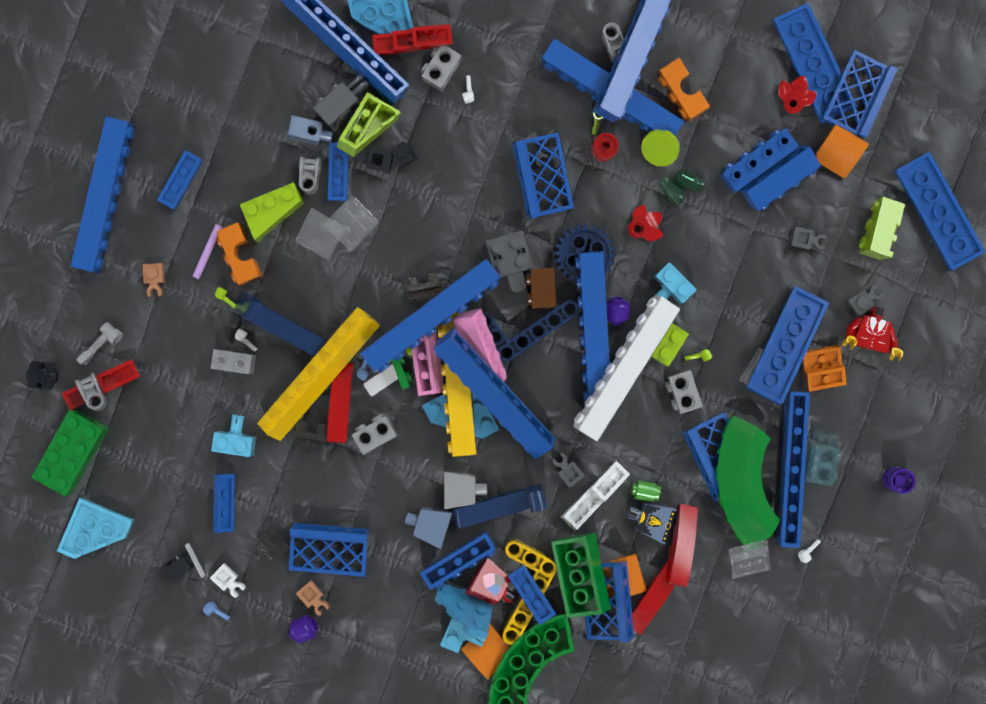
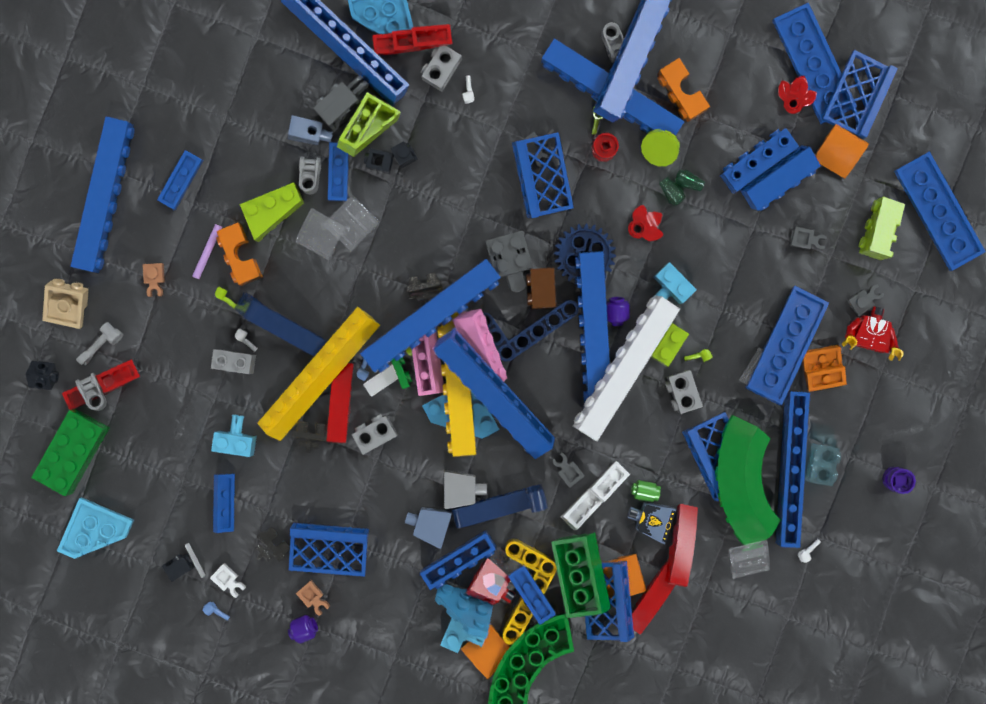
none -> tan plate [42,279,89,329]

